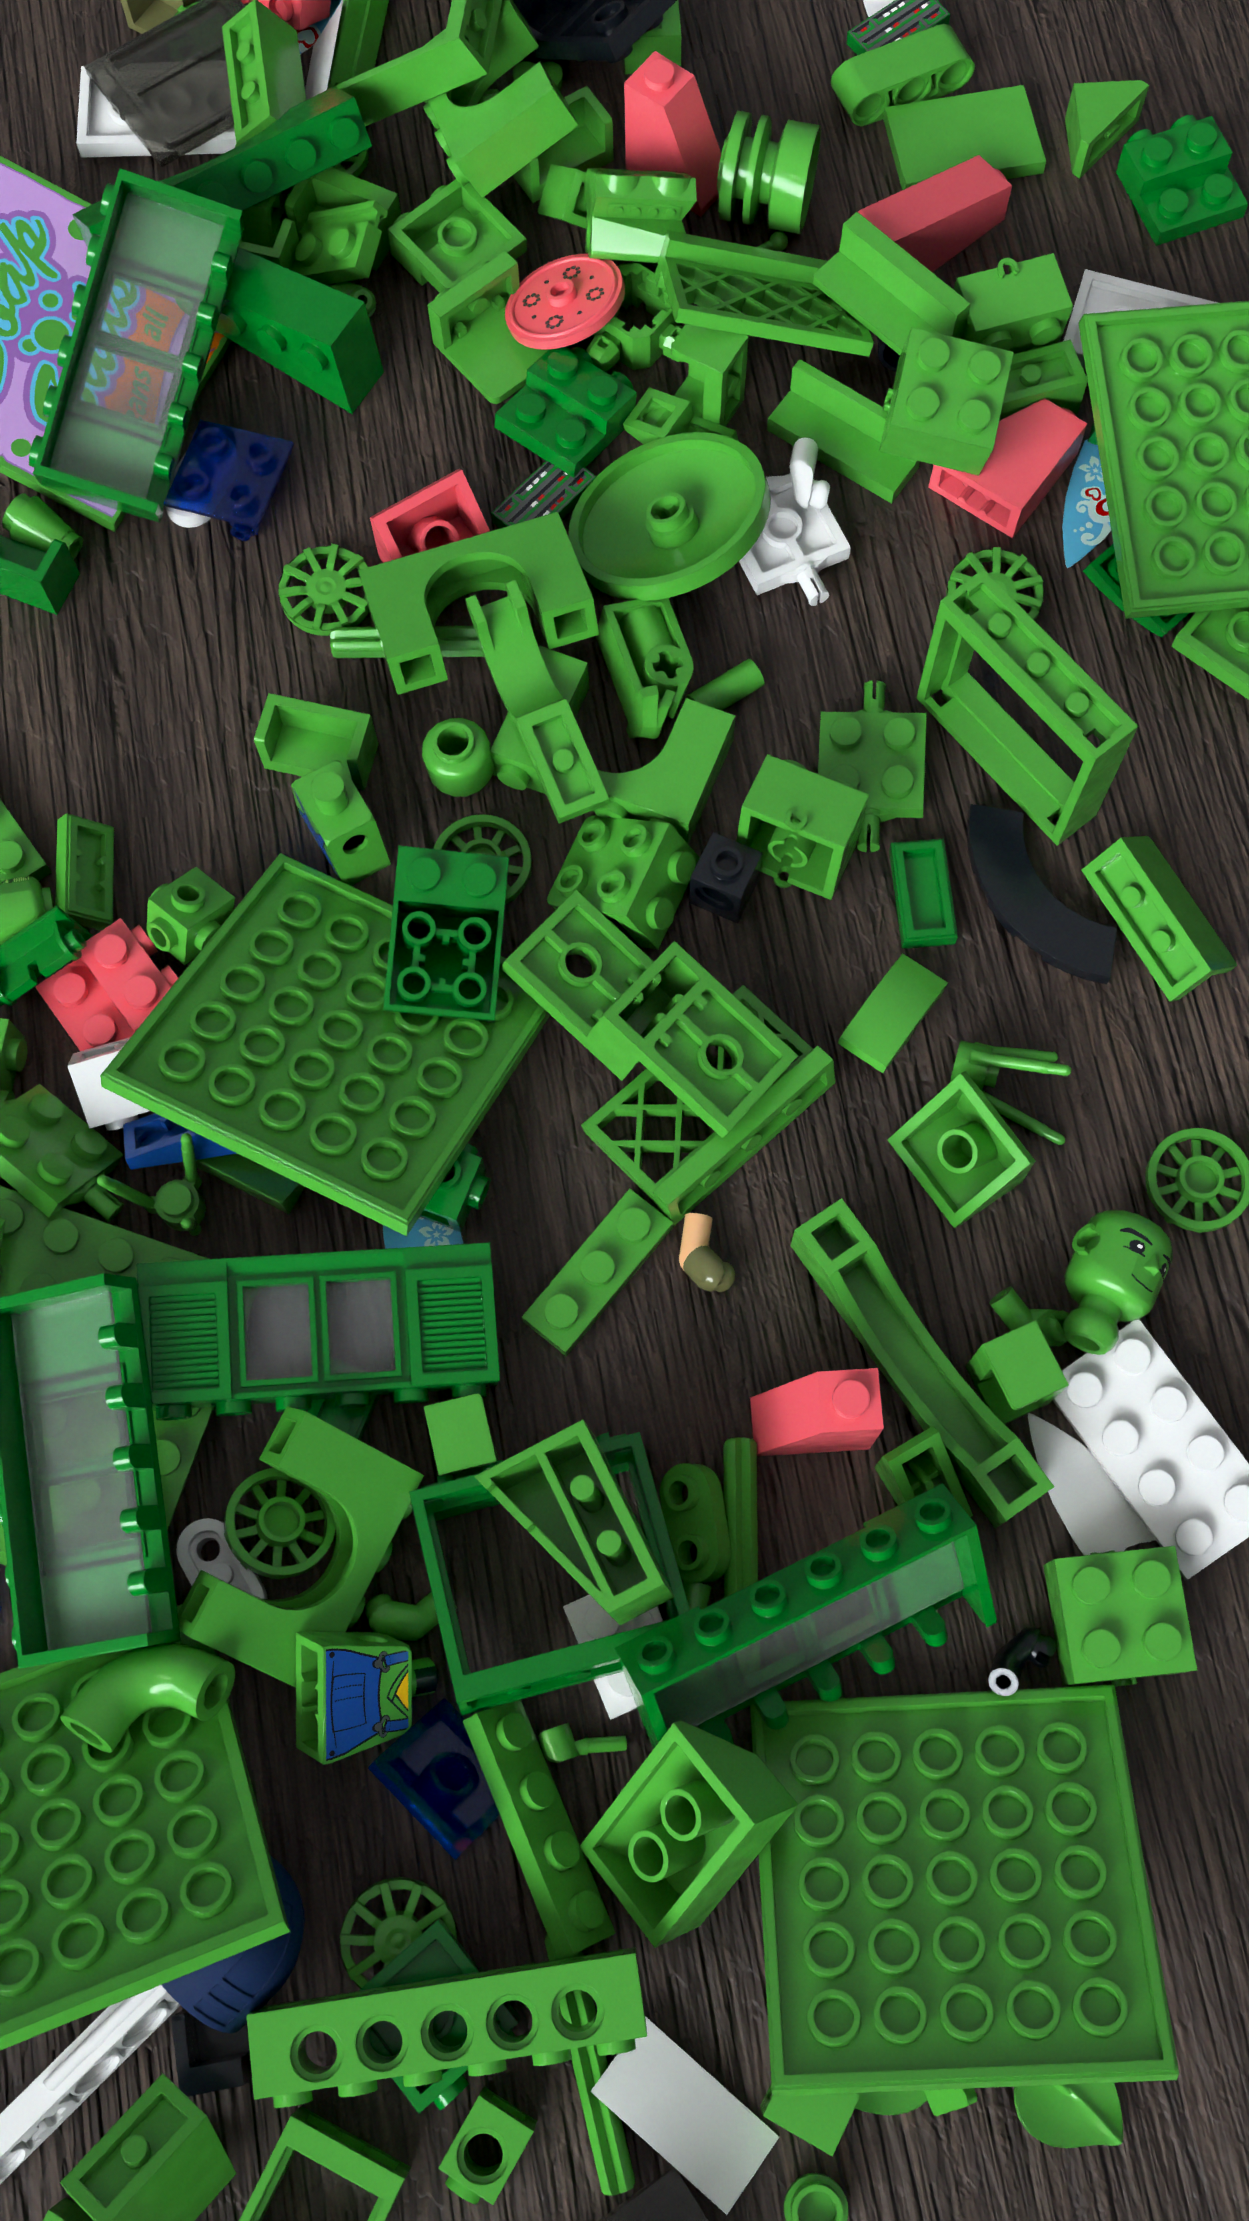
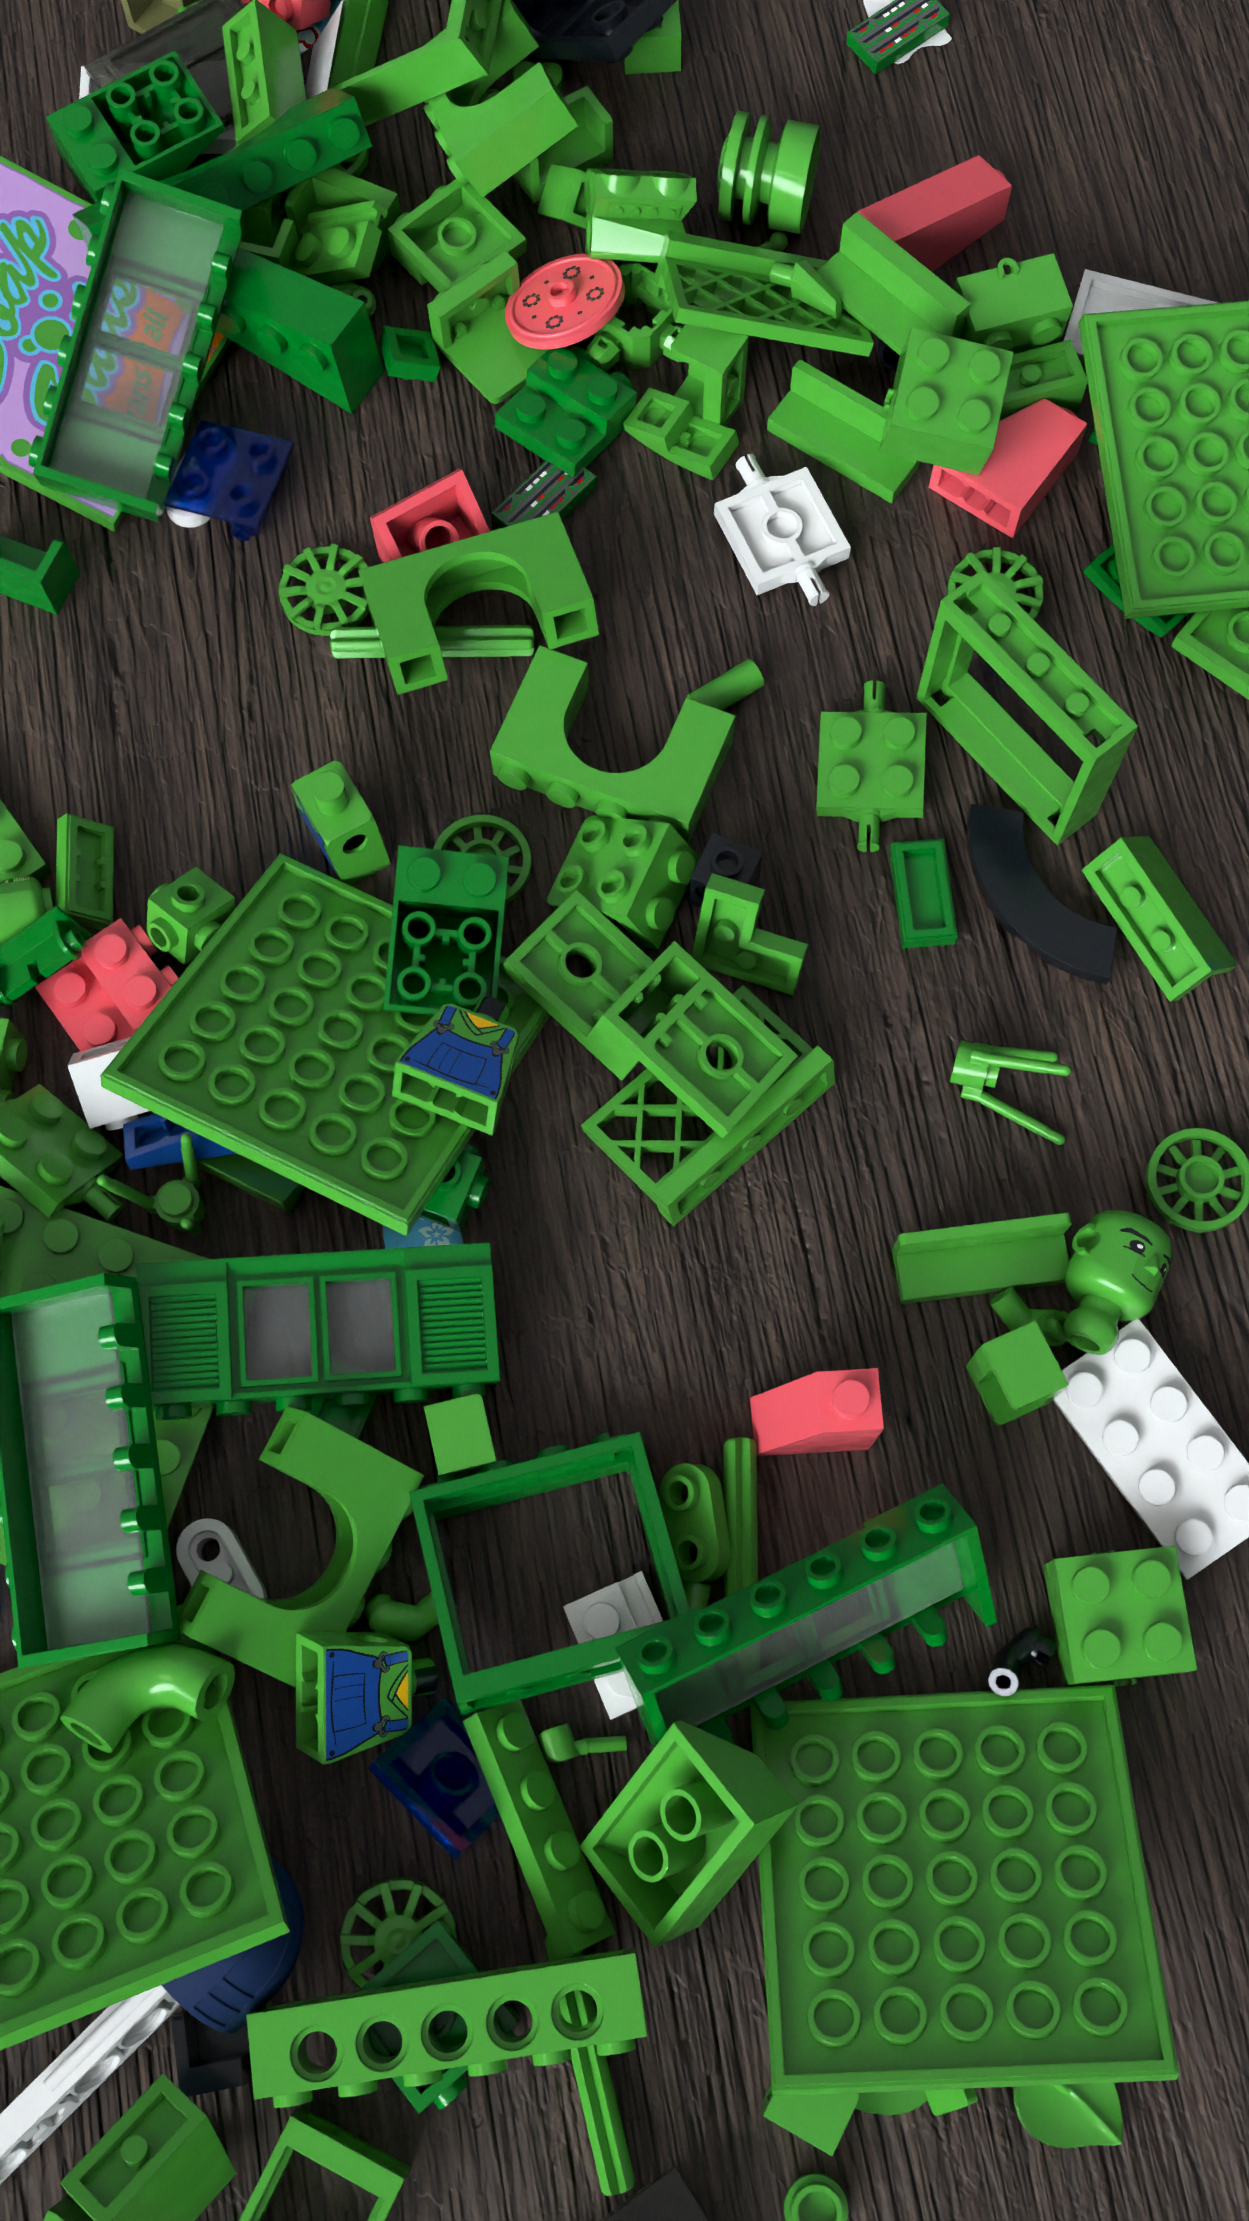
bright green cone [2,493,83,560] -> none
bright green wheel [224,1468,336,1579] -> none
bright green panel [254,693,379,790] -> none
bright green head [422,718,494,797] -> none
bright green brick [438,2086,537,2205] -> none
bright green piece [465,580,609,824] -> none
bright green wedge [474,1420,675,1626] -> none
bright green plate [522,1188,673,1357] -> none
bright green dish [569,432,771,601] -> none
white sticker [590,2016,779,2215] -> none
bright green piece [596,598,694,739] -> none
coral slope [624,51,721,217] -> none
olive arm [679,1213,735,1292] -> none
bright green brick [736,754,869,900] -> none
white arm [789,438,830,509] -> none
bright green arch [790,1198,1054,1529] -> none
bright green beam [831,24,975,126] -> none
bright green slope [838,953,948,1073] -> none
bright green slope [874,1426,973,1517] -> none
bright green tile [883,85,1046,190] -> none
bright green slope [887,1071,1036,1228] -> none
white sticker [1028,1413,1155,1555] -> none
medium azure sticker [1062,439,1111,568] -> none
bright green slope [1065,80,1149,179] -> none
green plate [1116,115,1248,246] -> none
none -> green slope [46,50,225,204]
none -> green plate [379,326,441,382]
none -> torso [392,997,519,1136]
none -> bright green plate [692,873,808,996]
none -> bright green bar [770,258,842,320]
none -> bright green panel [892,1213,1072,1304]

